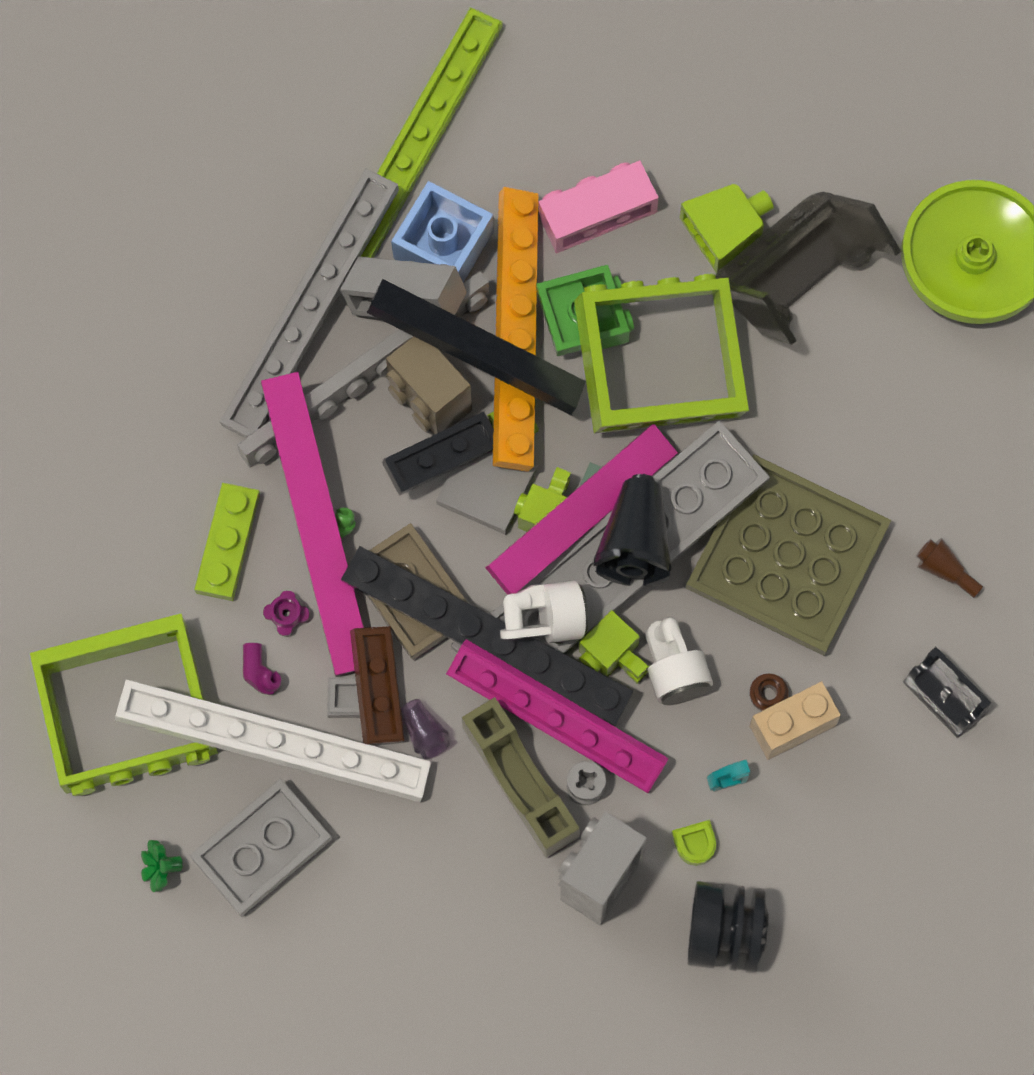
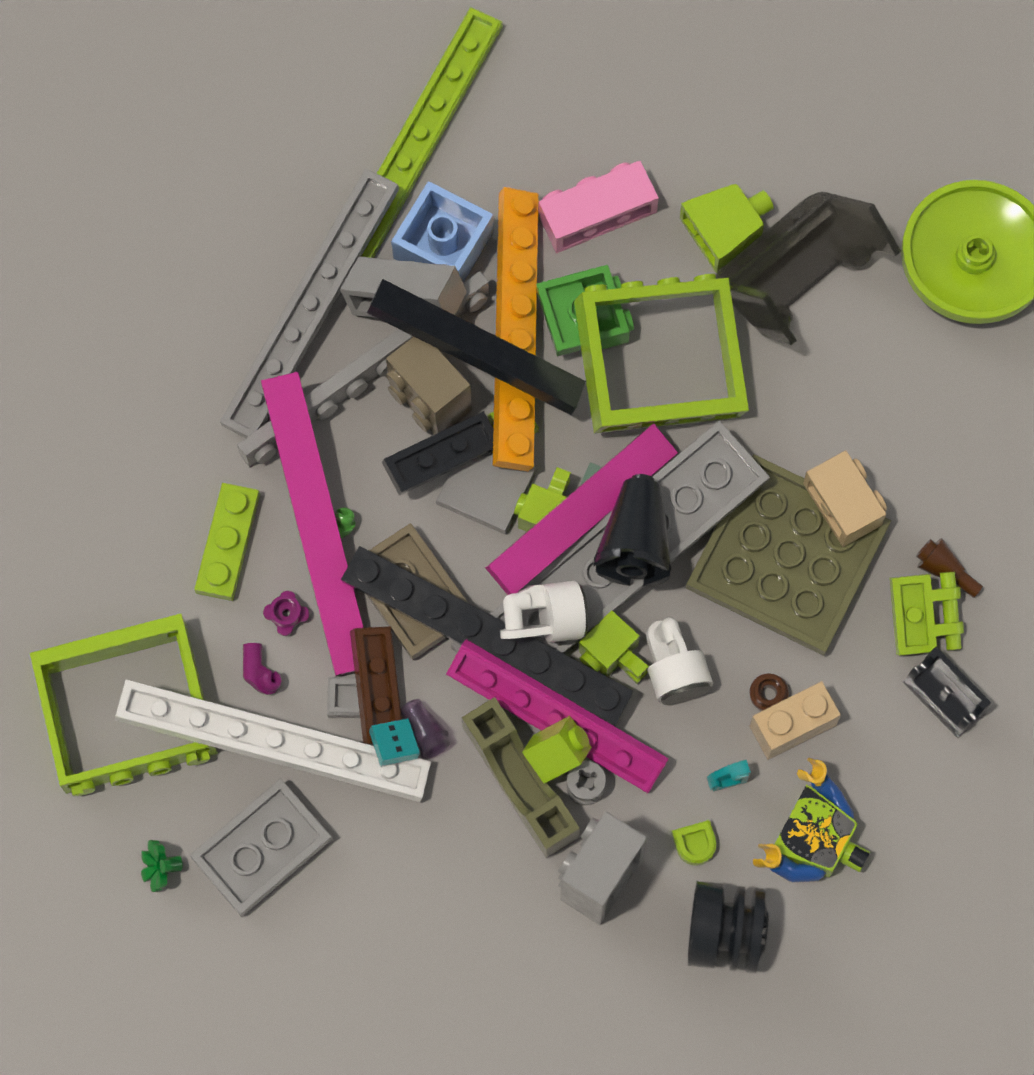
none -> teal tile [369,718,420,766]
none -> lime brick [522,716,592,784]
none -> torso [753,758,870,883]
none -> tan brick [803,450,887,547]
none -> lime plate [889,571,964,655]

